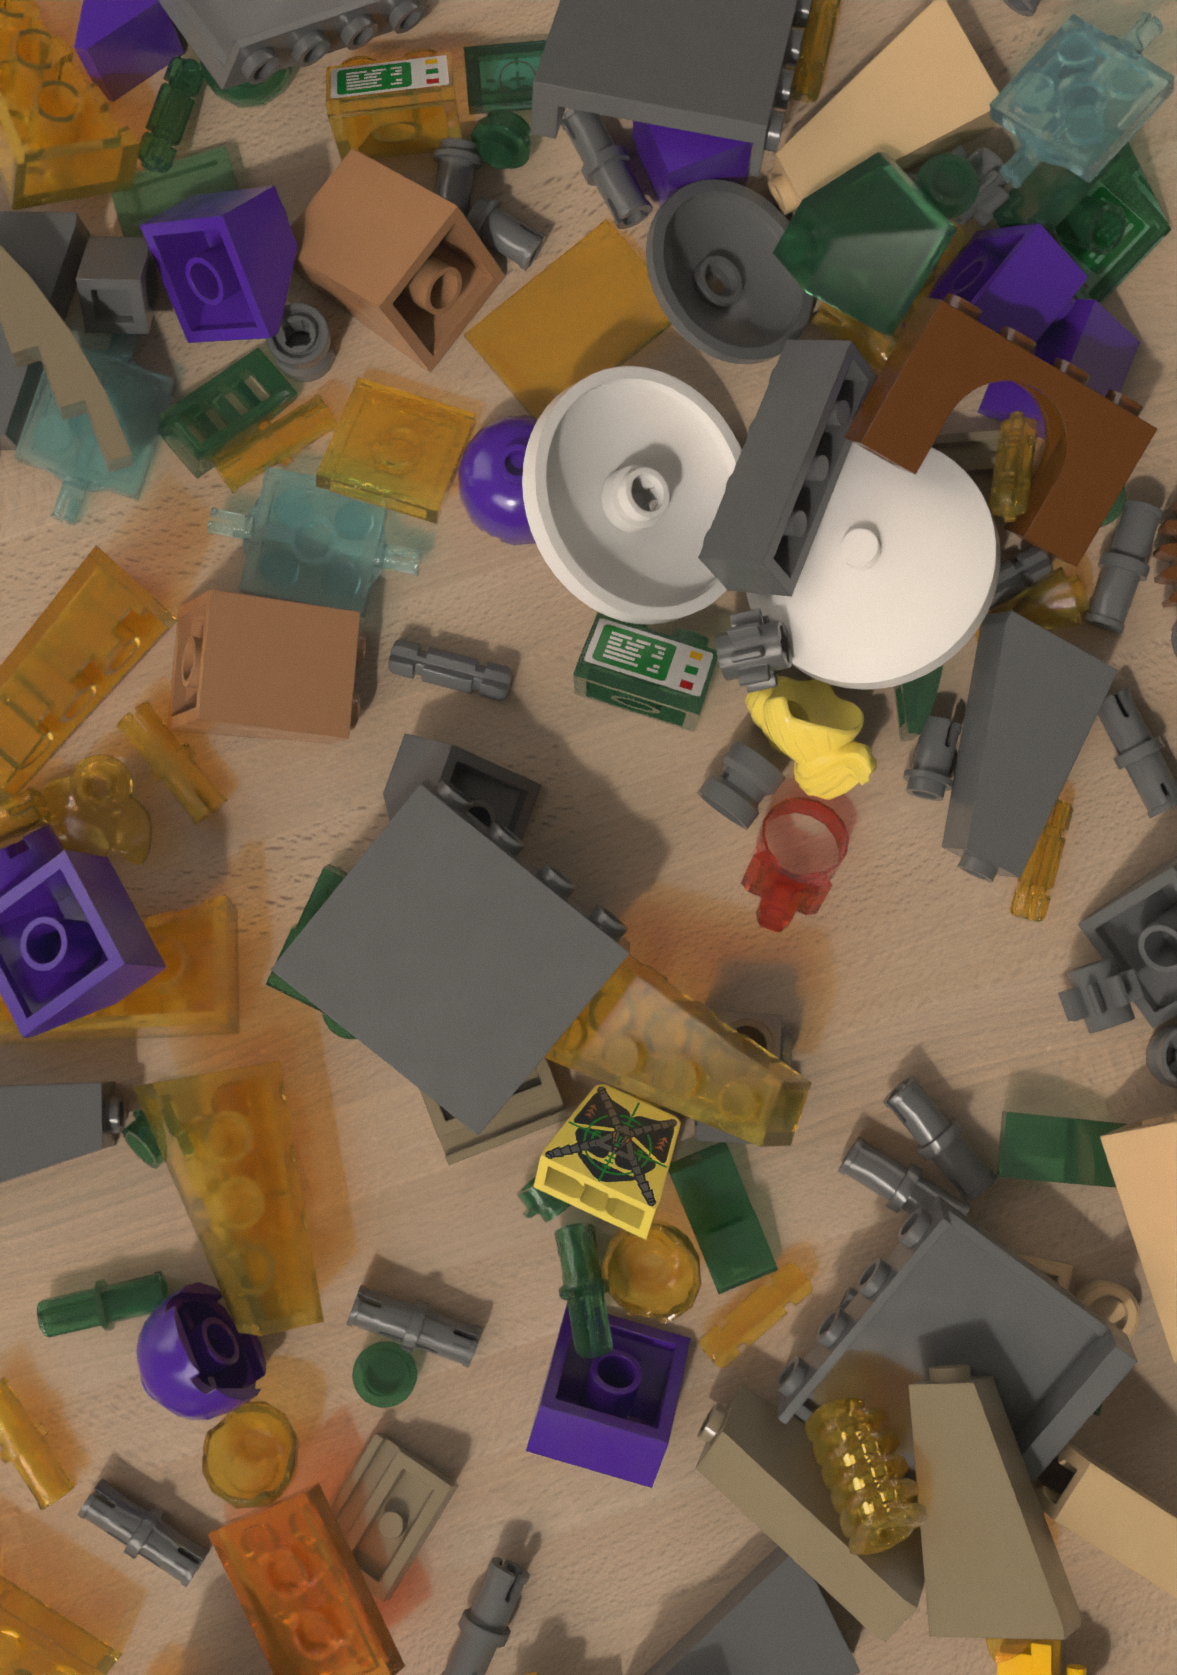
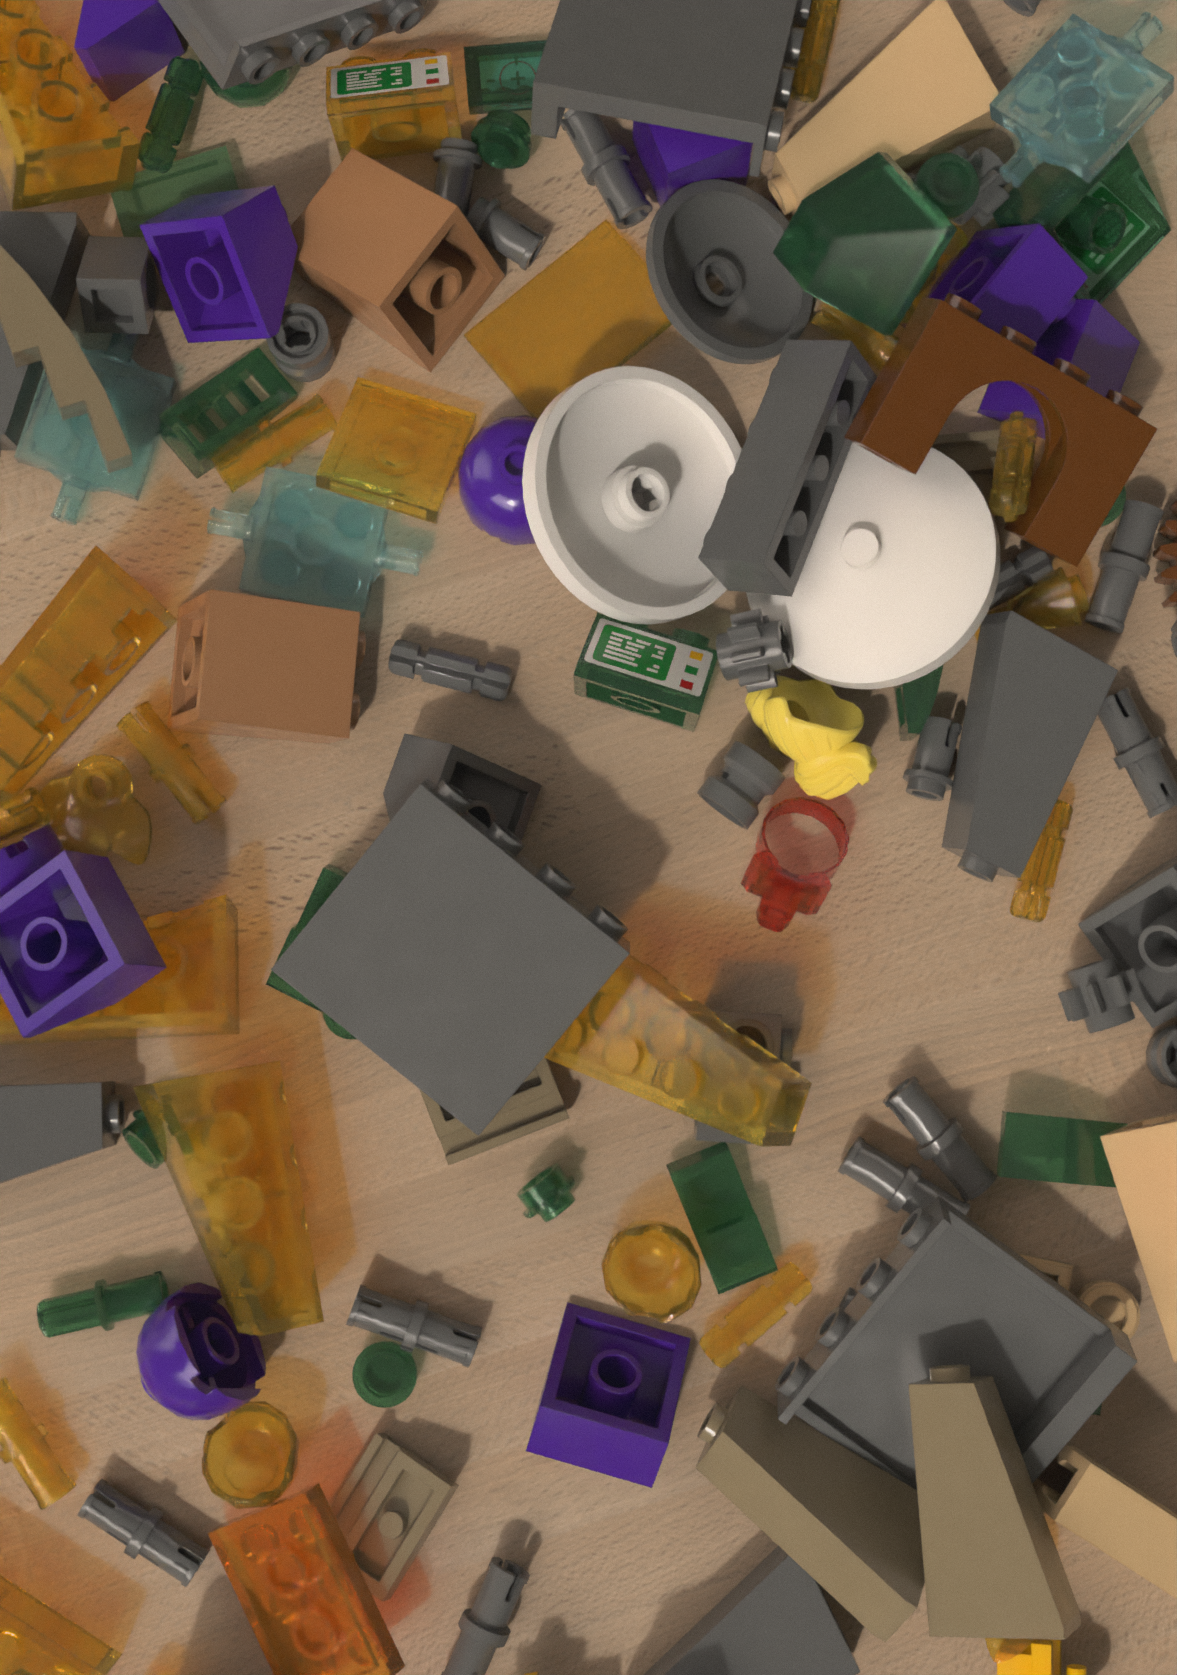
torso [534,1074,681,1240] -> none
clear green axle [554,1223,613,1358] -> none
clear yellow piece [804,1398,928,1556] -> none

